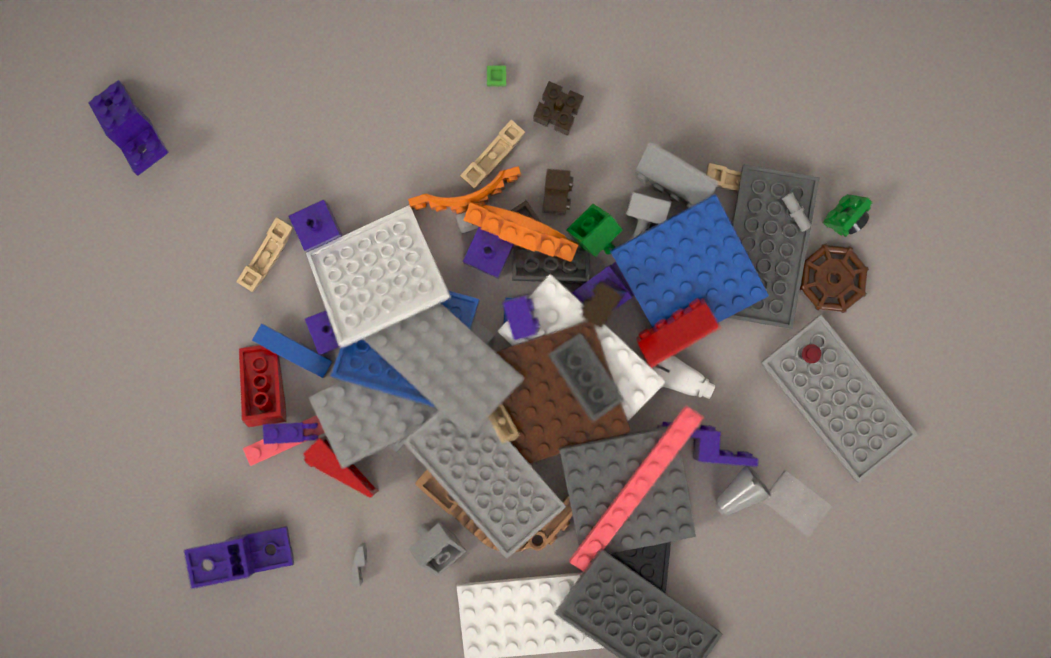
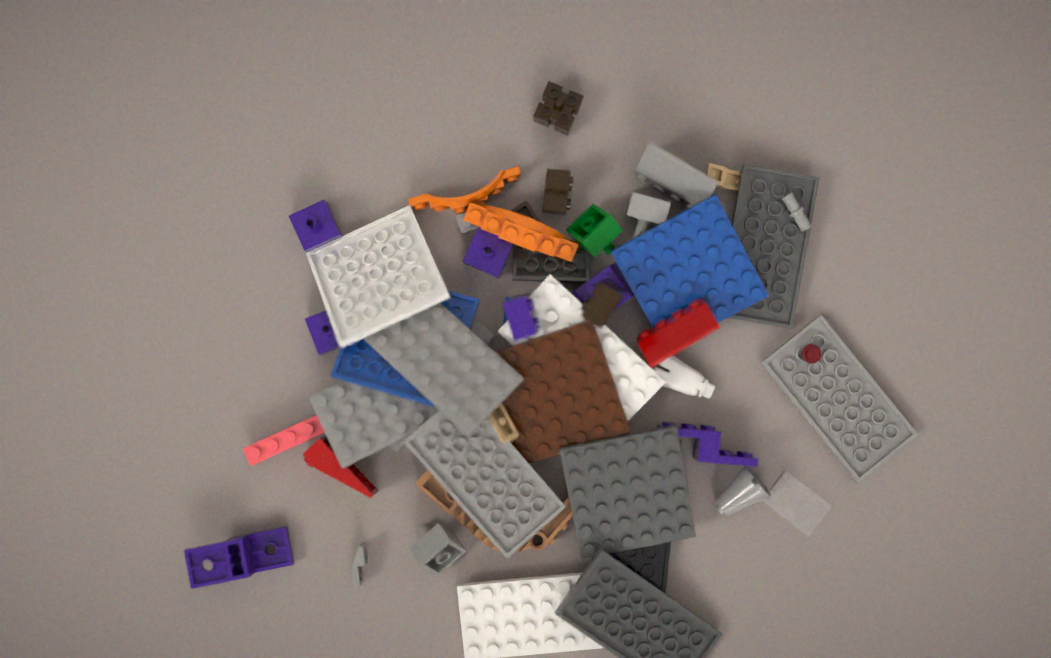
dark purple bracket [88,80,169,176] -> none
tan slope [236,217,293,292] -> none
red slope [239,345,287,427] -> none
blue slope [252,323,333,378] -> none
dark purple hinge [263,422,319,444] -> none
tan slope [460,120,525,189] -> none
bright green plate [487,66,506,87] -> none
dark grey slope [548,333,625,422] -> none
coral plate [569,405,703,572] -> none
reddish brown plate [800,243,869,313] -> none
green piece [822,194,873,237] -> none

